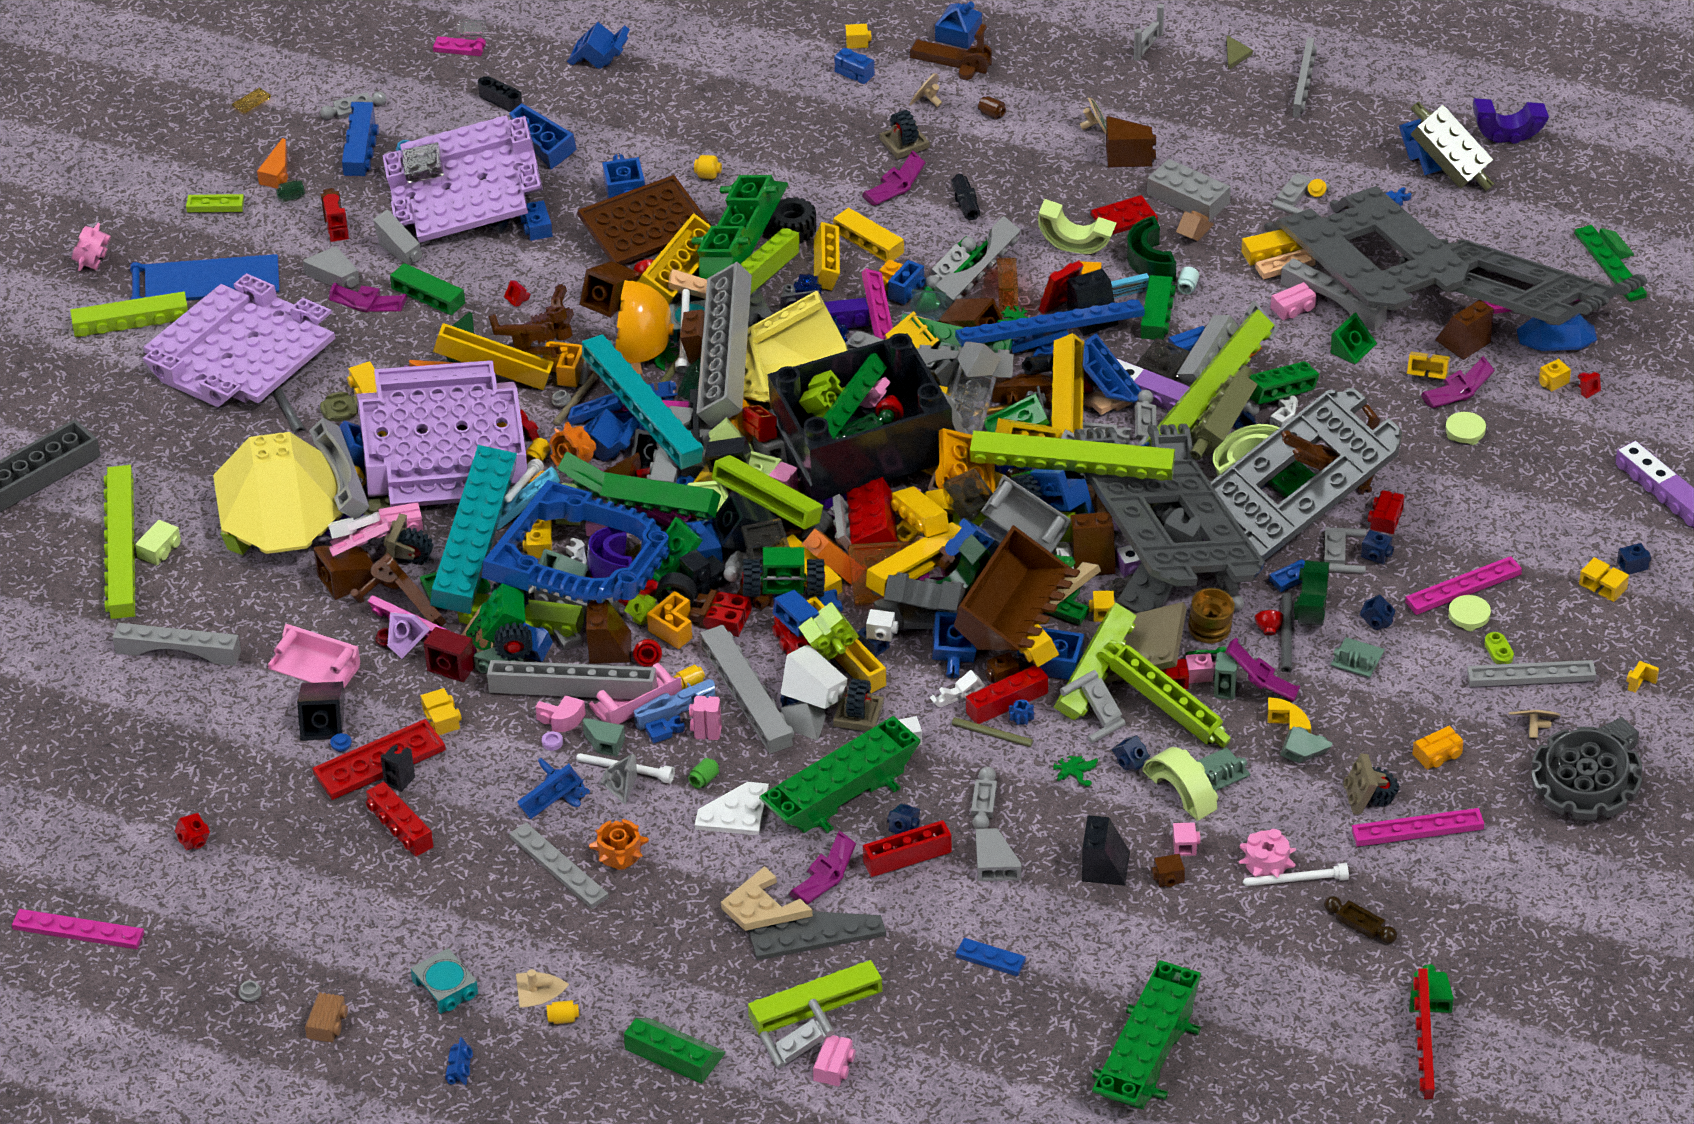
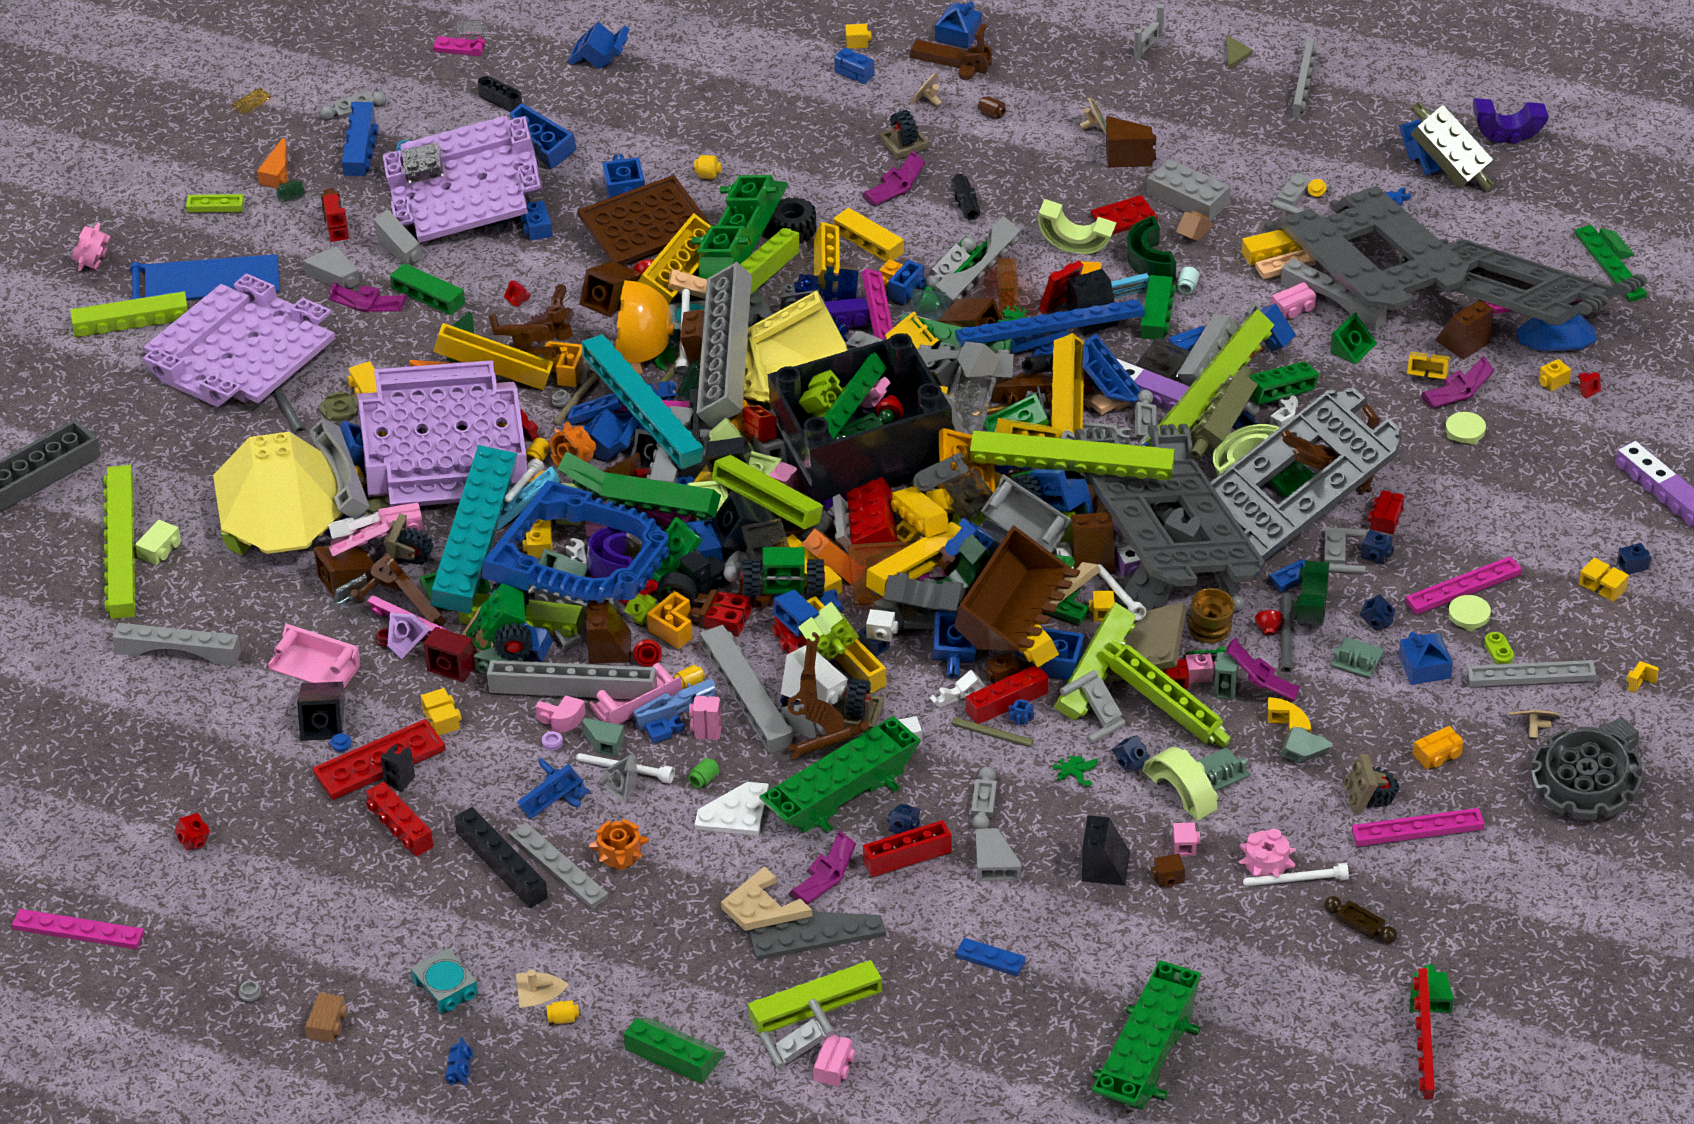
none -> clear light blue piece [334,574,367,604]
none -> black brick [454,807,548,908]
none -> reddish brown piece [787,632,869,759]
none -> clear blue plate [823,265,859,302]
none -> dark grey plate [913,452,970,491]
none -> white piece [1098,564,1147,621]
none -> blue brick [1260,303,1296,351]
none -> blue piece [1399,632,1453,685]

